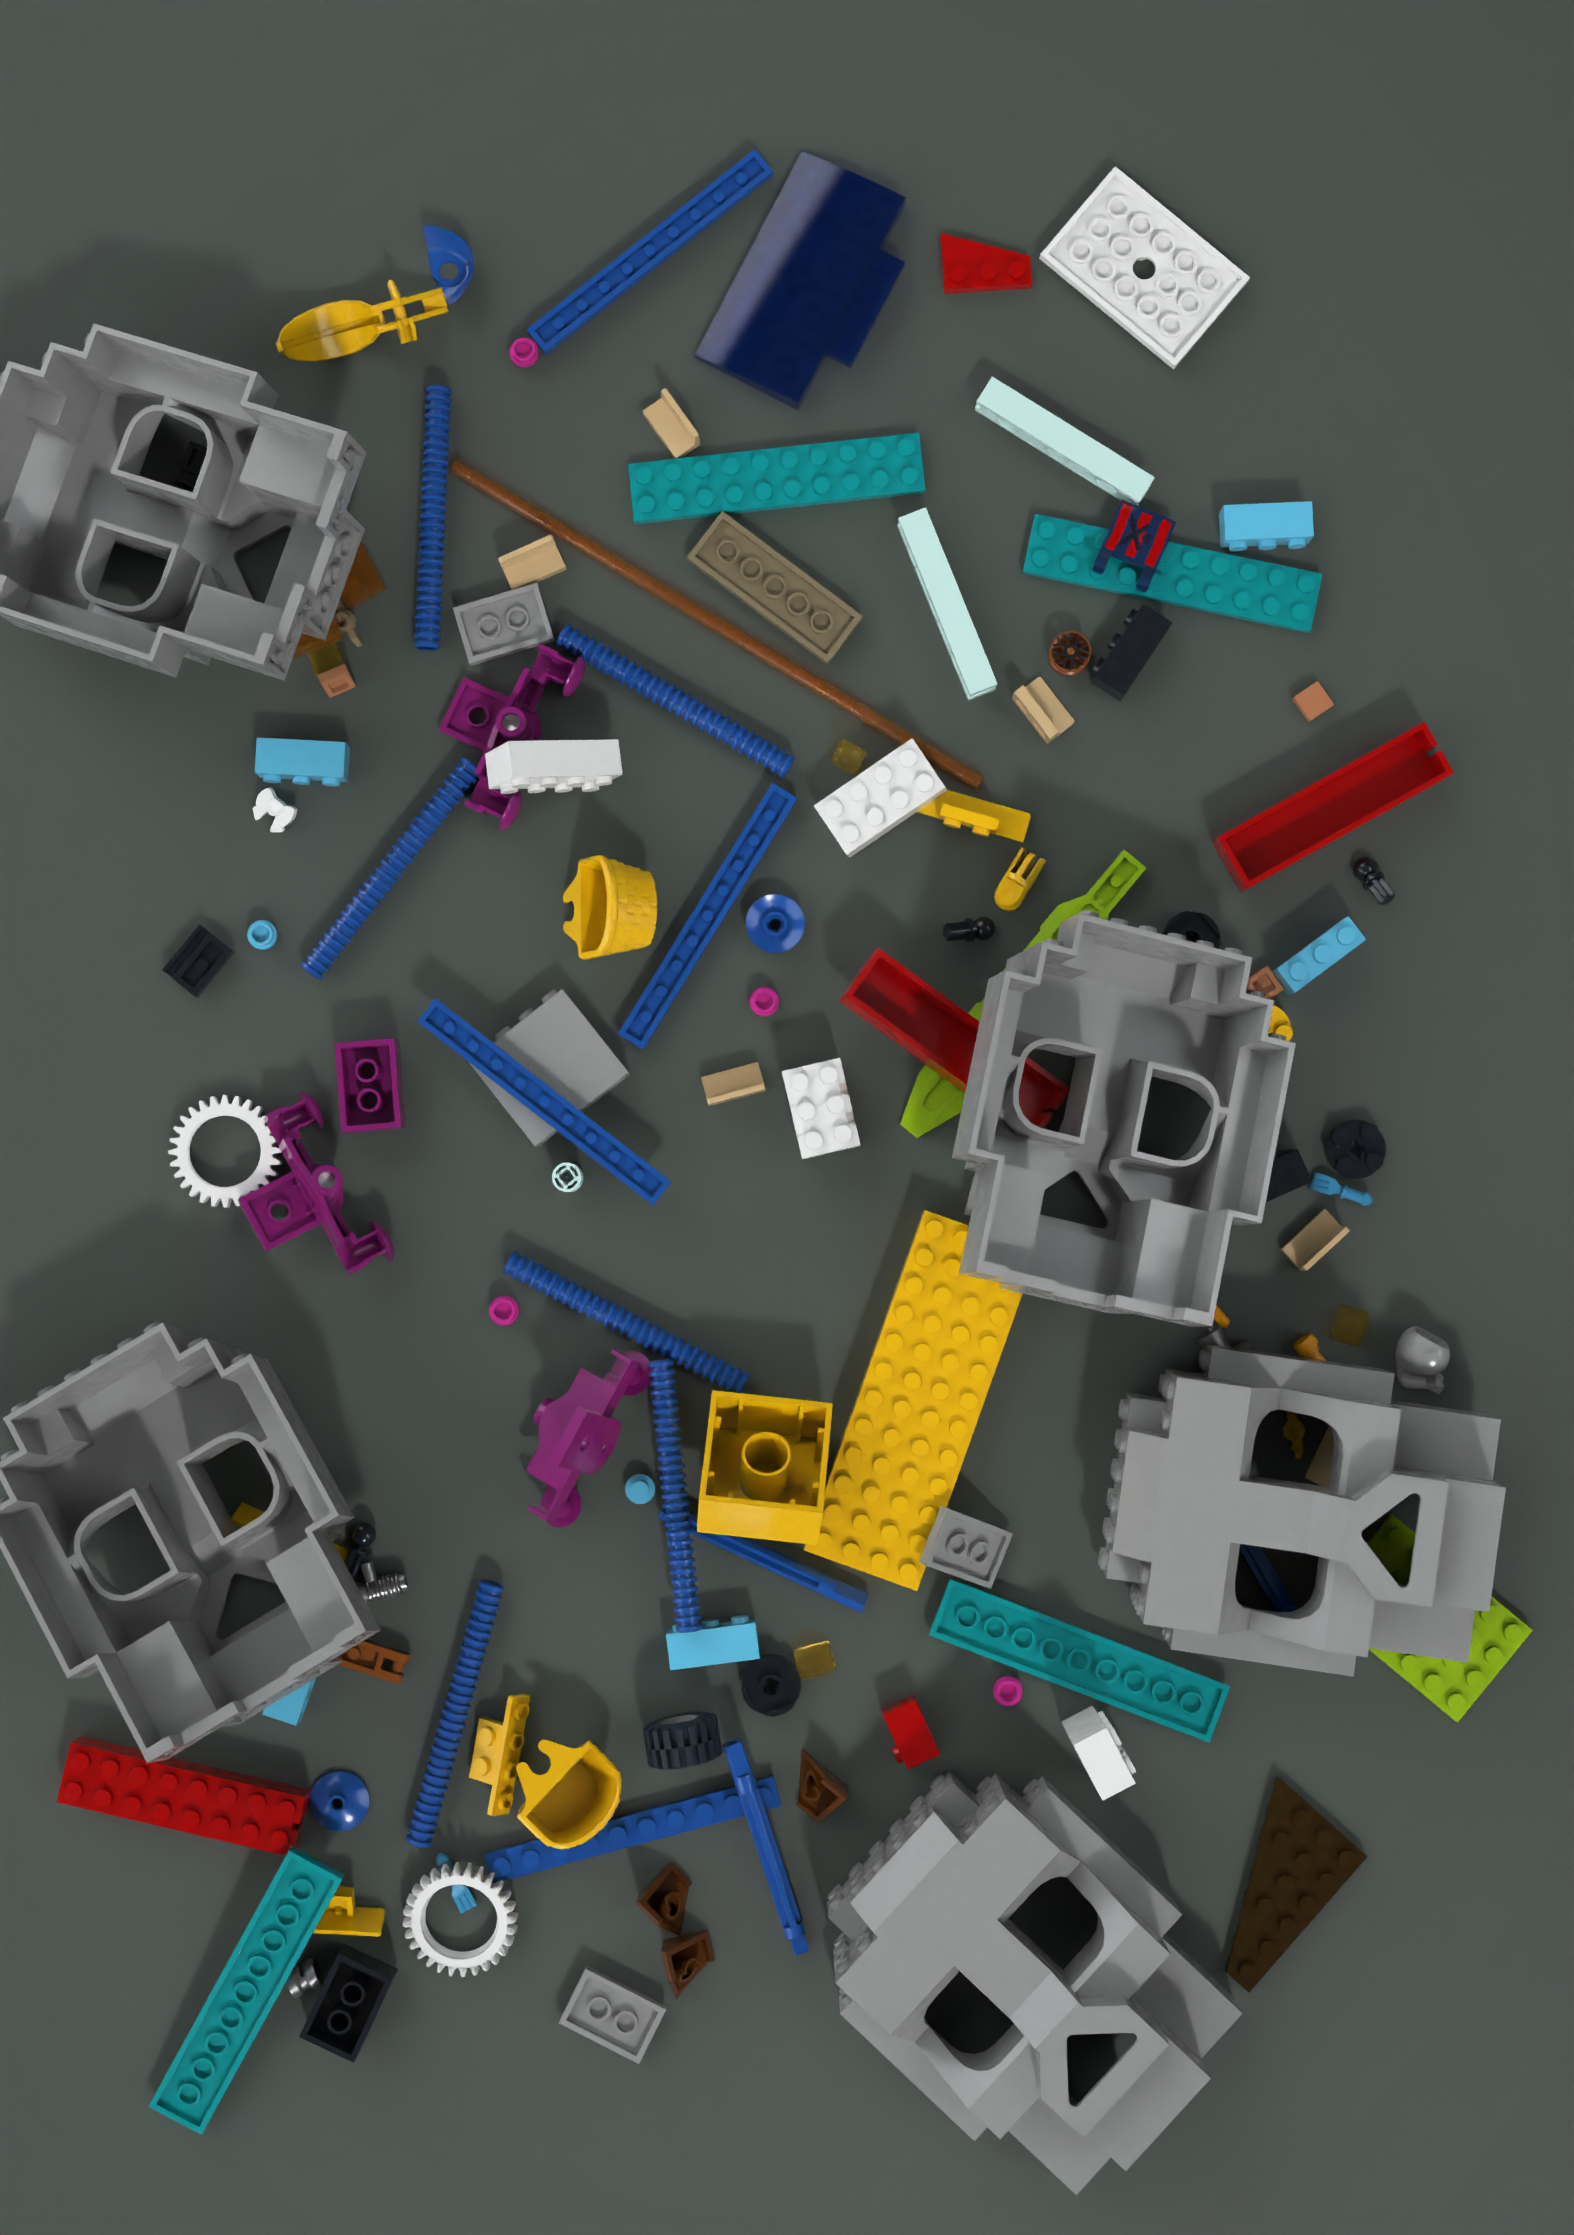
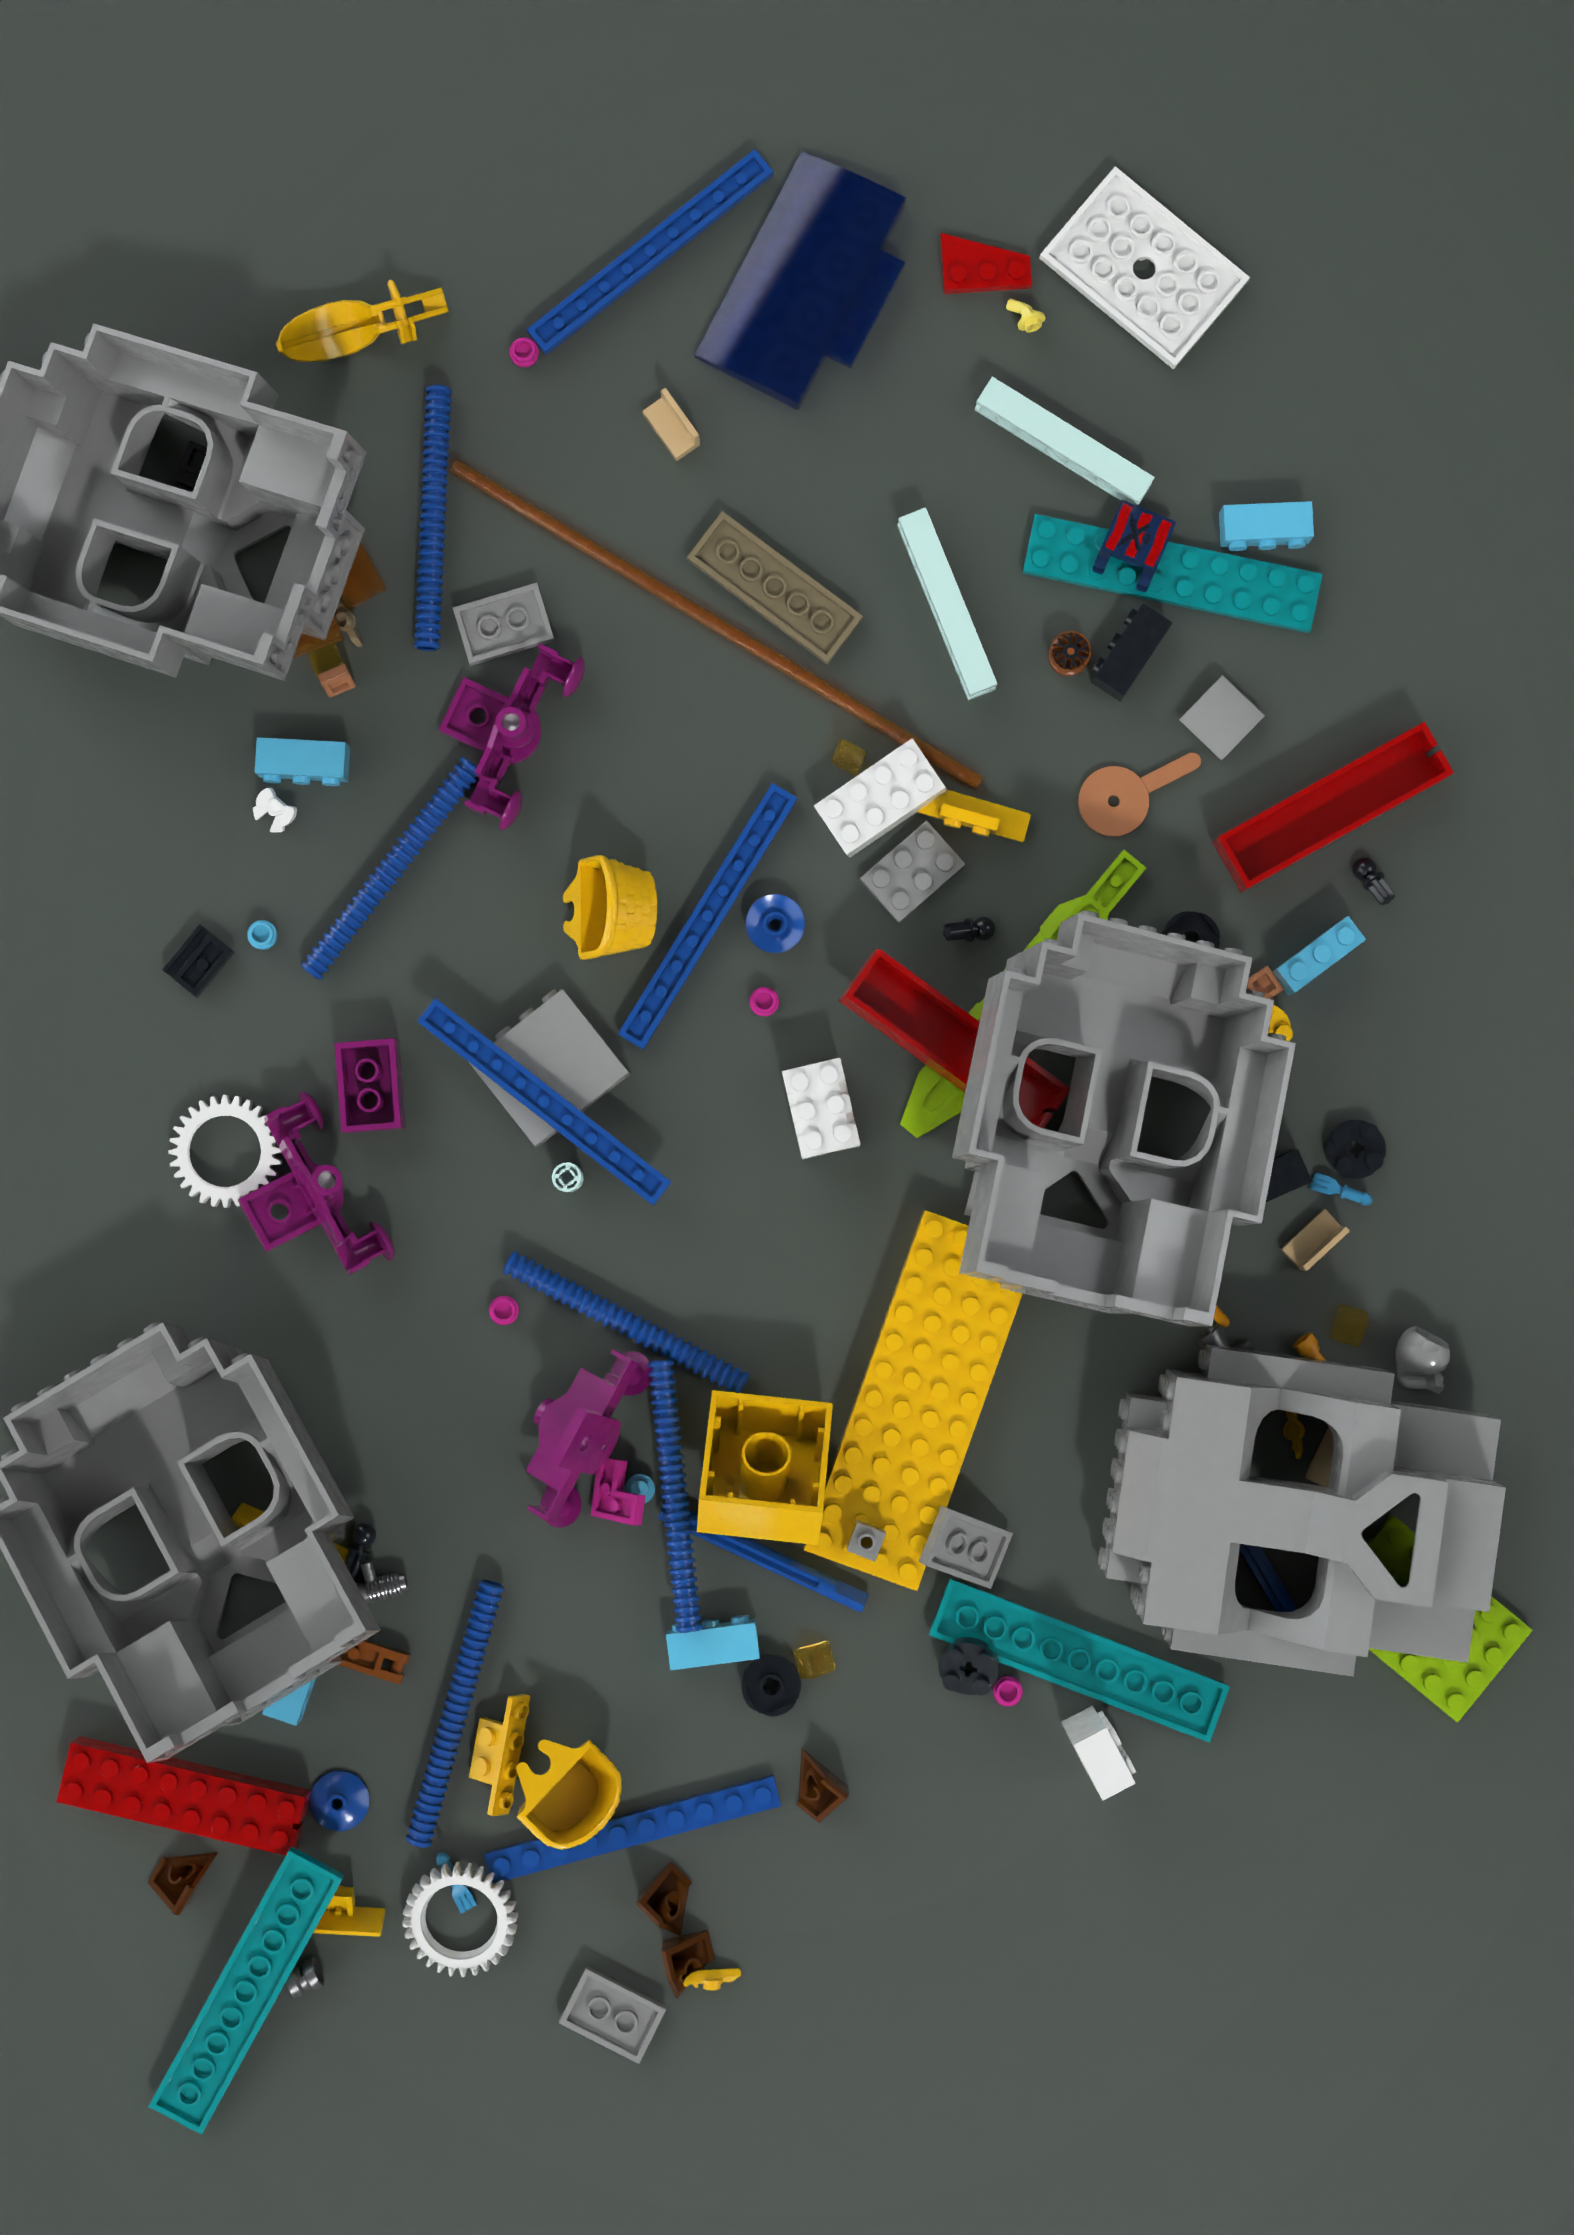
black brick [299,1944,398,2063] -> none
blue piece [423,225,474,305] -> none
white brick [485,739,623,794] -> none
tan panel [498,534,567,590] -> none
blue piece [556,623,795,778] -> none
teal plate [628,433,925,524] -> none
black wheel [643,1712,723,1770] -> none
tan panel [701,1062,766,1106] -> none
blue piece [722,1738,809,1956] -> none
light grey panel [827,1771,1243,2195] -> none
red brick [881,1694,940,1770] -> none
yellow arm [994,847,1047,911] -> none
tan panel [1012,677,1075,744] -> none
dark brown wing [1225,1776,1367,1993] -> none
nougat tile [1292,681,1334,723] -> none
none -> reddish brown slope [148,1852,218,1915]
none -> dark pink plate [590,1457,646,1526]
none -> yellow piece [683,1968,741,1991]
none -> light grey plate [846,1520,886,1562]
none -> light grey plate [860,820,965,924]
none -> black plate [938,1637,999,1695]
none -> light yellow plate [1006,298,1046,333]
none -> nougat piece [1078,753,1201,837]
none -> light grey slope [1179,675,1265,760]

